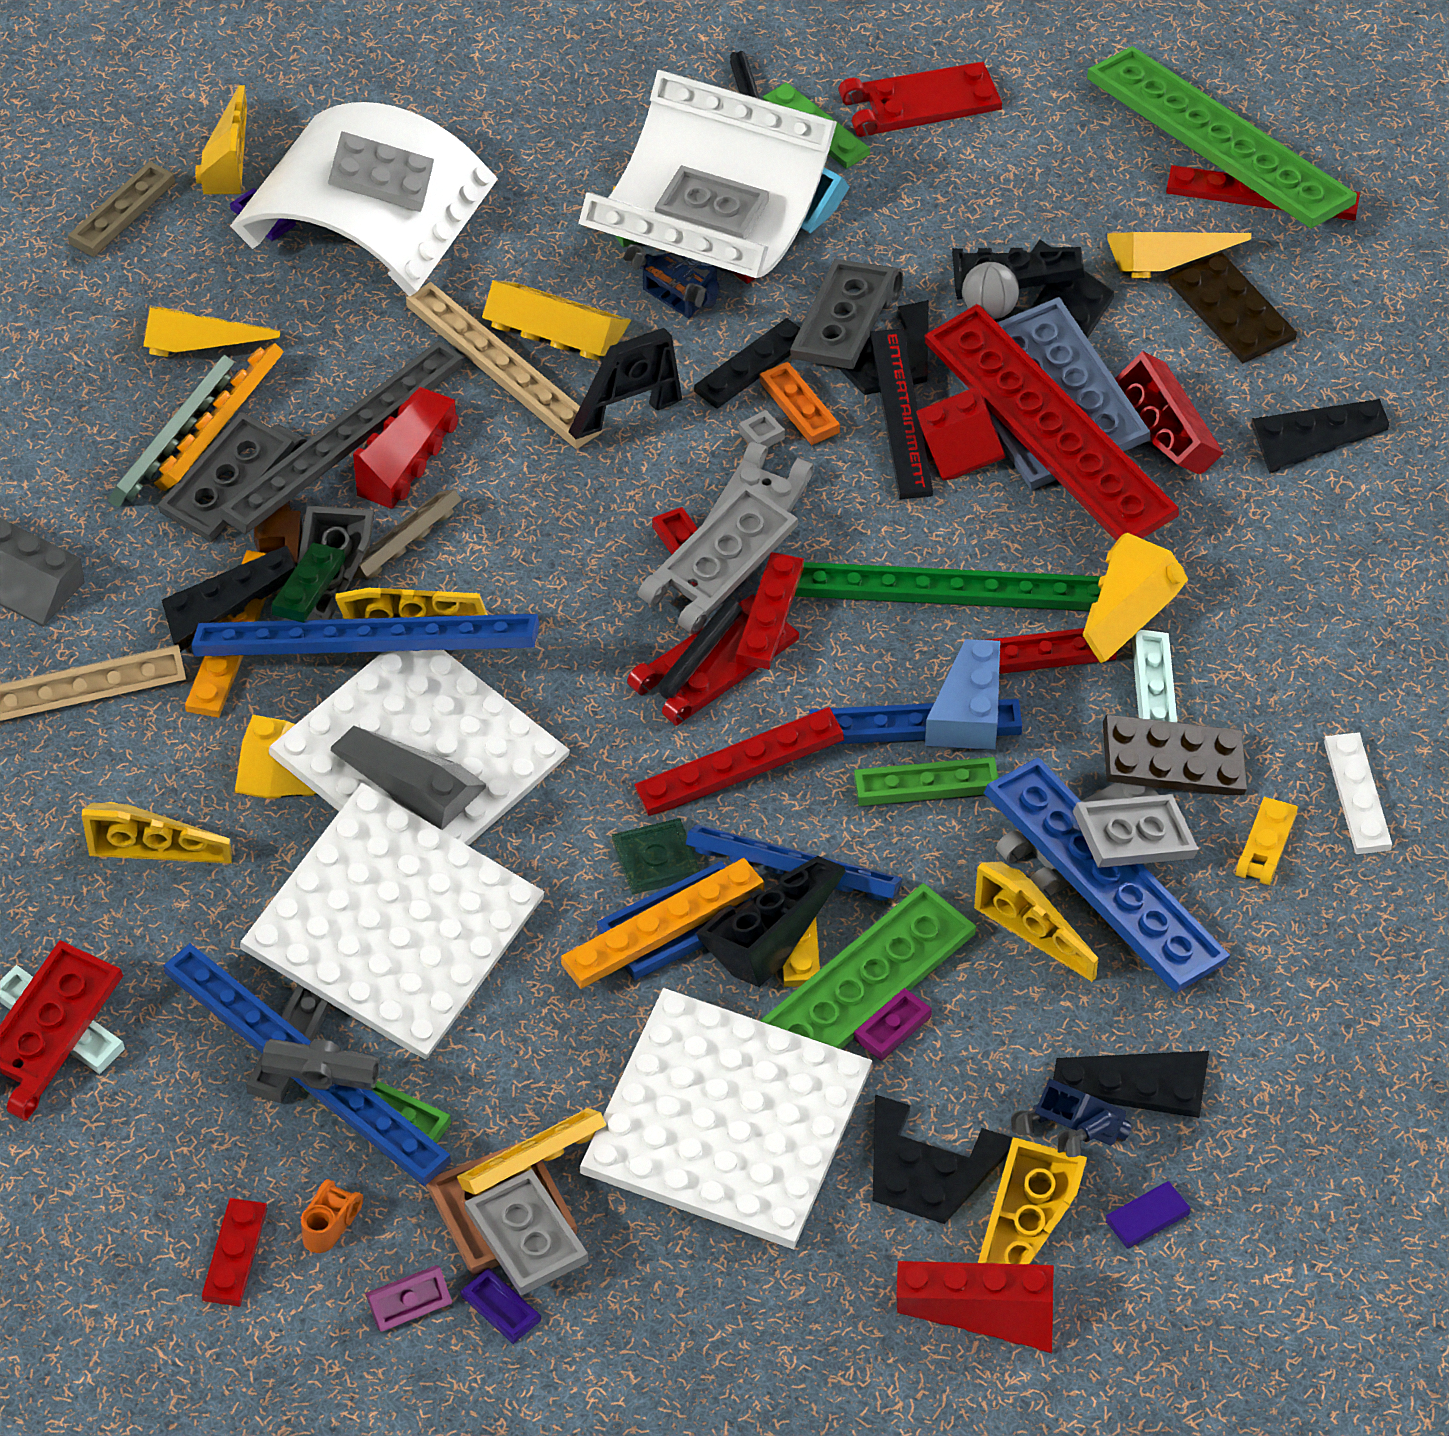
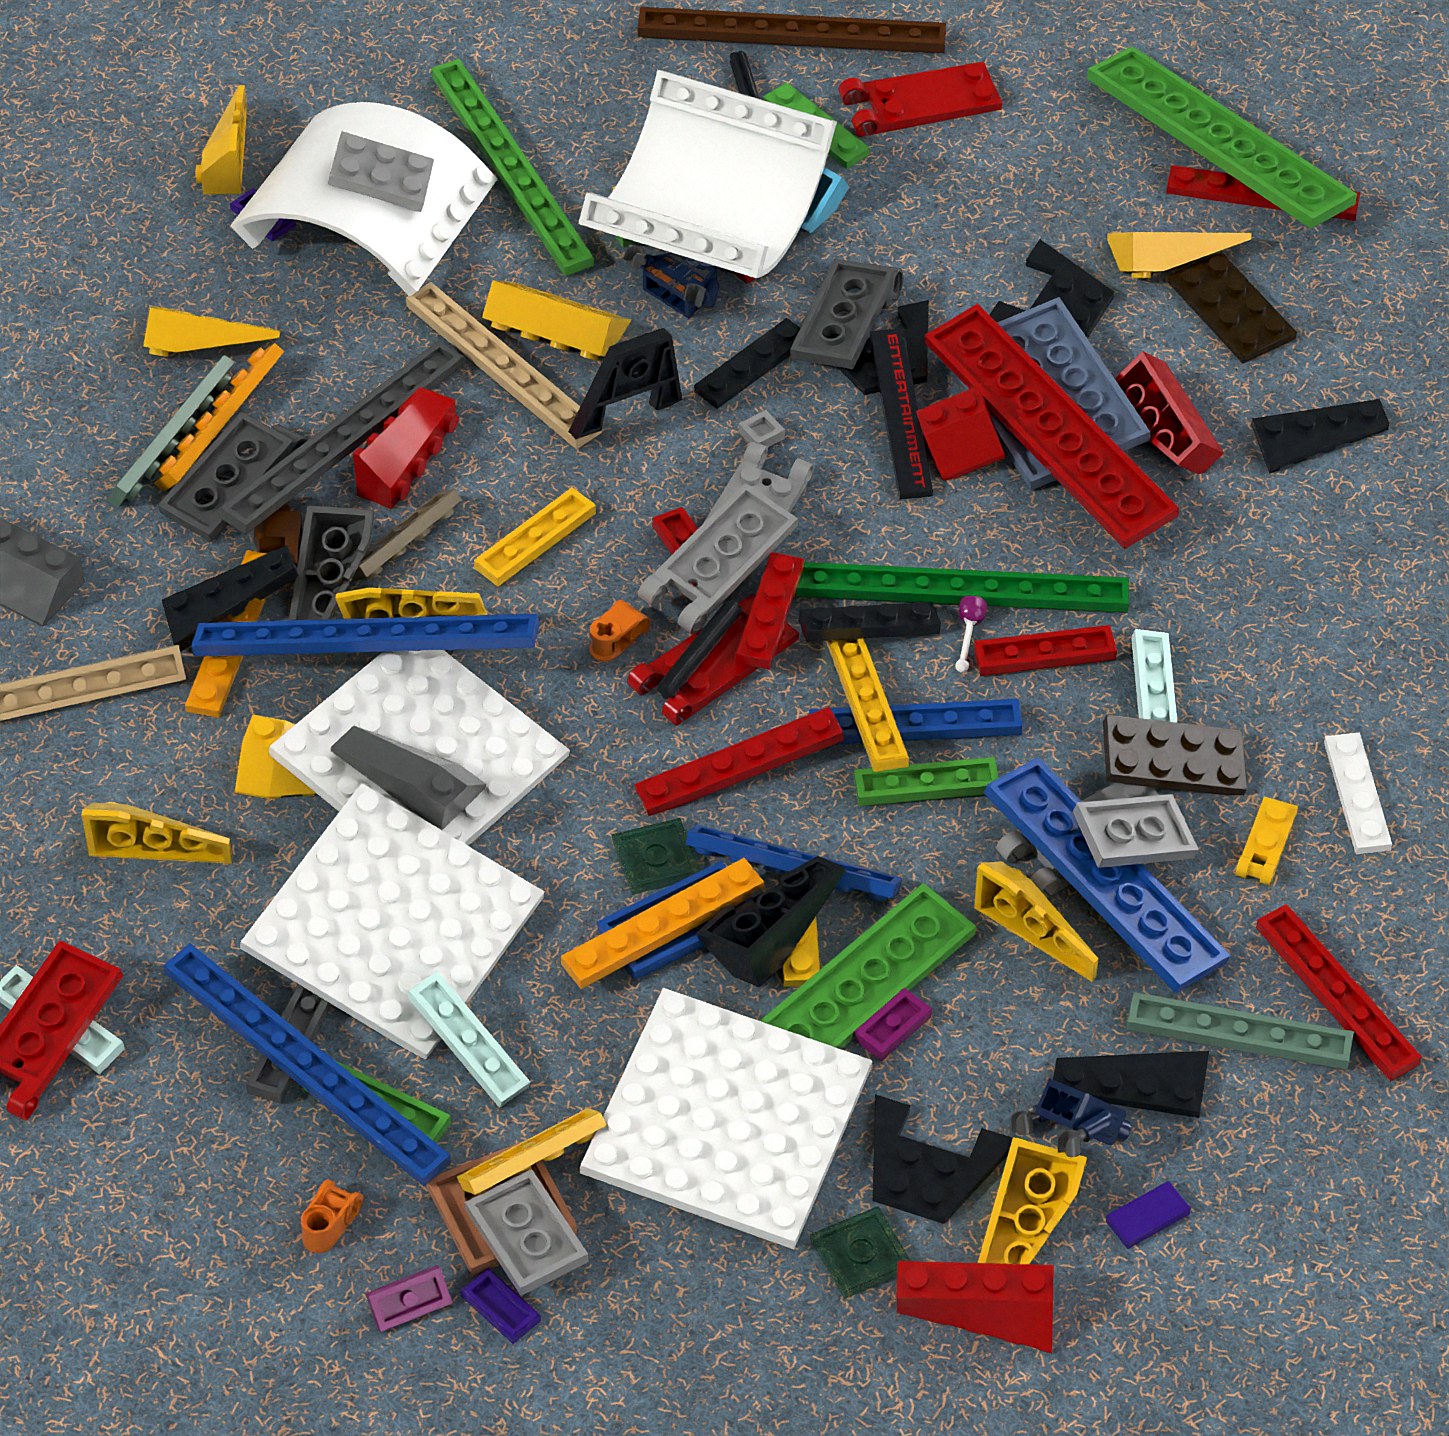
dark tan plate [68,161,175,257] -> none
red plate [202,1198,268,1307] -> none
dark grey piece [261,1039,380,1091] -> none
dark green plate [272,542,345,623] -> none
light grey plate [655,165,769,239] -> none
orange plate [760,361,840,446] -> none
medium blue wedge [925,639,1000,750] -> none
black wing [952,247,1085,300] -> none
light grey piece [962,262,1019,320] -> none
yellow wedge [1083,533,1188,663] -> none
none -> light aqua plate [407,971,530,1108]
none -> bright green plate [431,59,594,276]
none -> yellow plate [474,487,596,587]
none -> orange piece [589,600,651,662]
none -> reddish brown plate [637,7,946,53]
none -> black plate [798,602,941,642]
none -> clear green tile [810,1206,911,1299]
none -> yellow tile [826,638,909,772]
none -> hinge [955,596,987,672]
none -> sand green plate [1127,992,1354,1070]
none -> red plate [1256,904,1422,1082]

